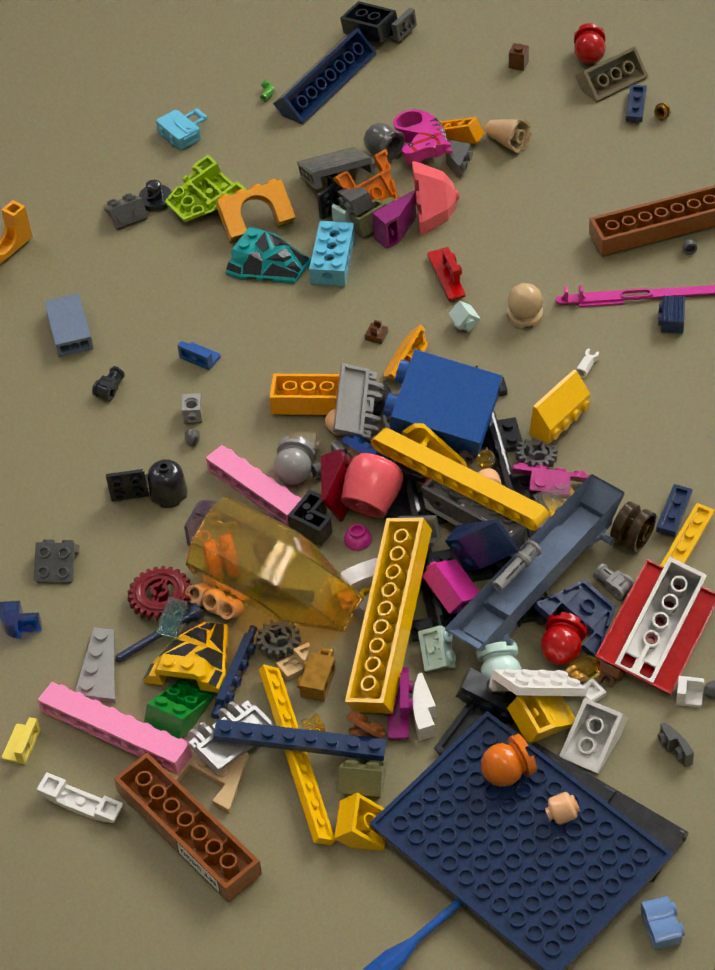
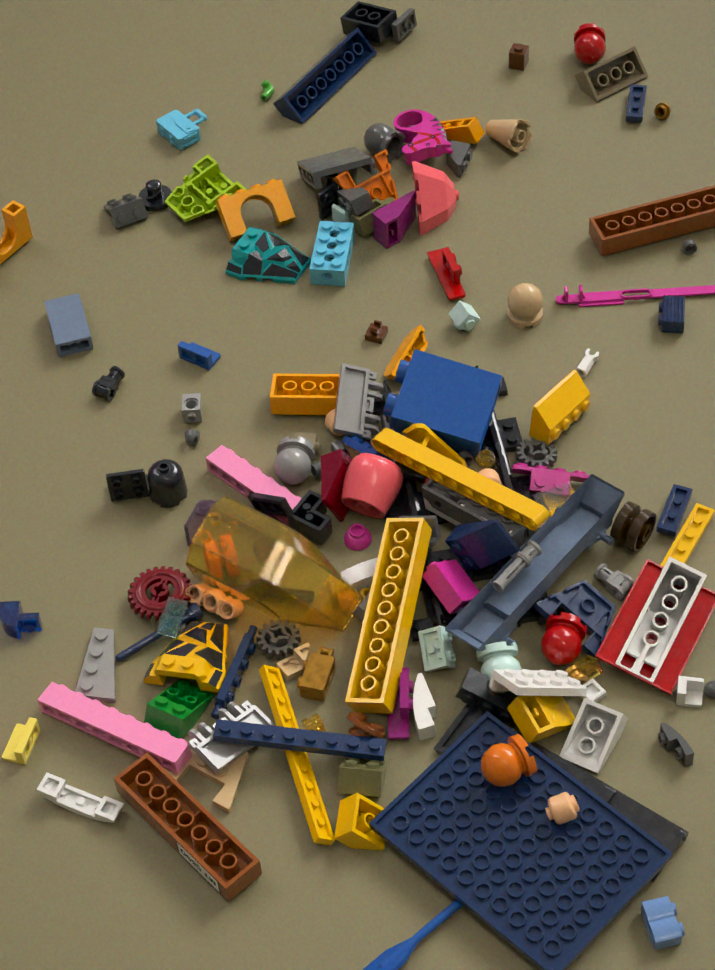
dark grey bracket [34,539,80,583] -> none
reddish brown tile [598,662,625,688] -> none
none -> black tile [248,492,294,517]

